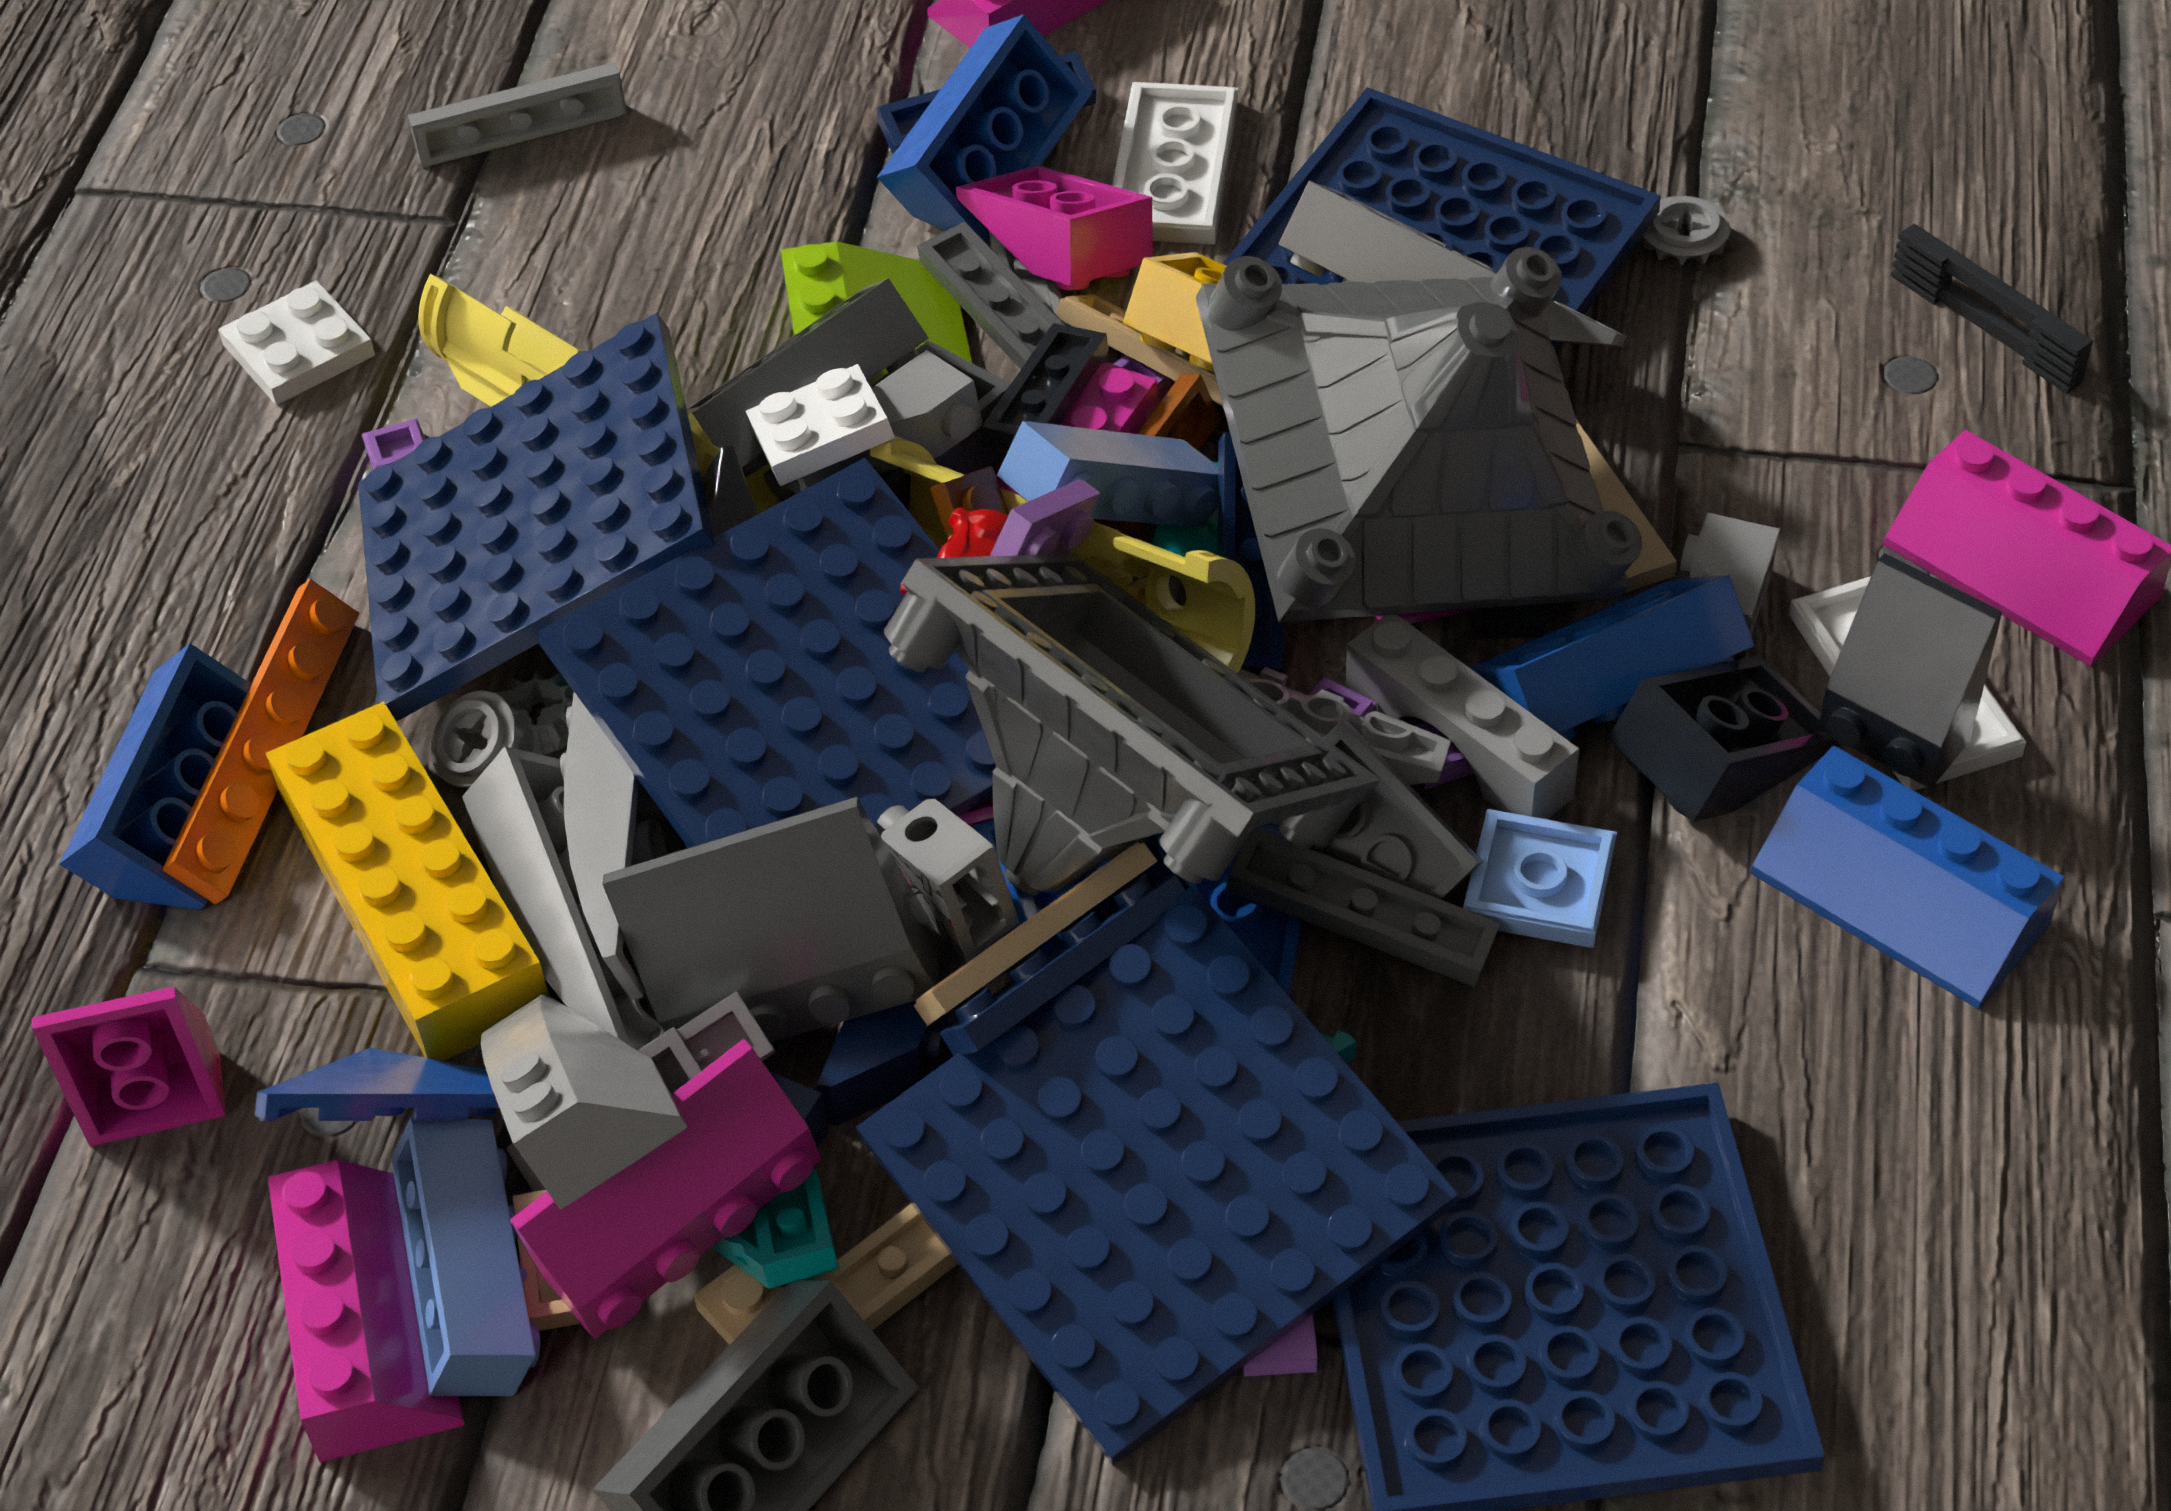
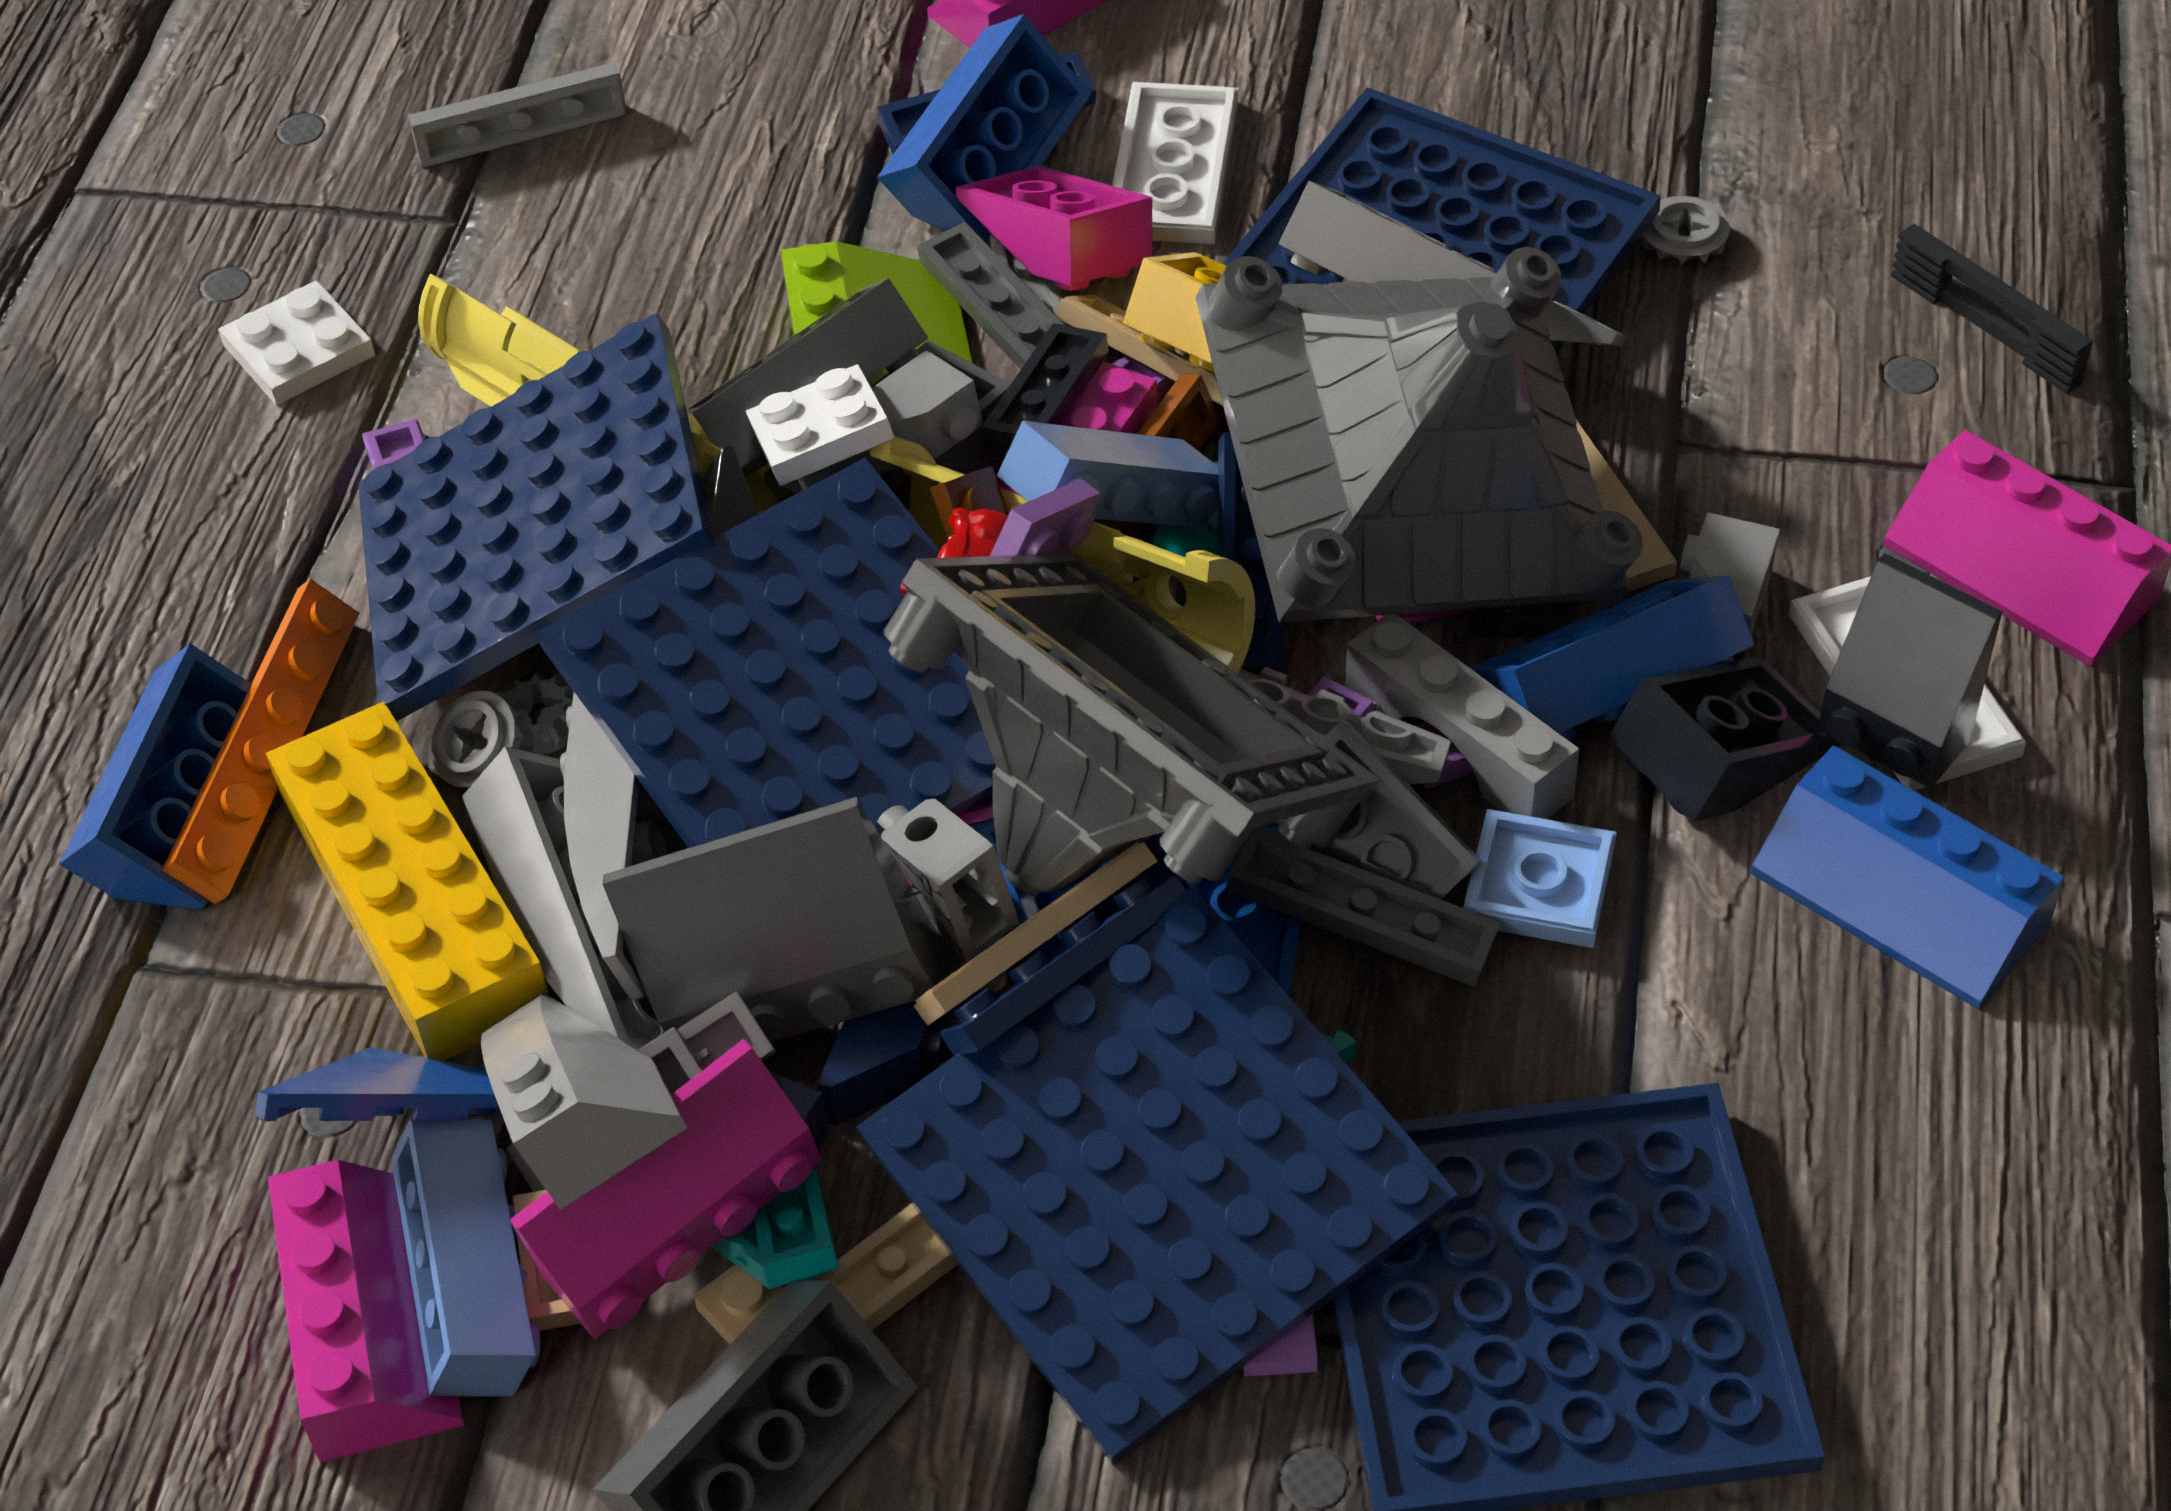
dark pink slope [32,987,226,1147] -> none

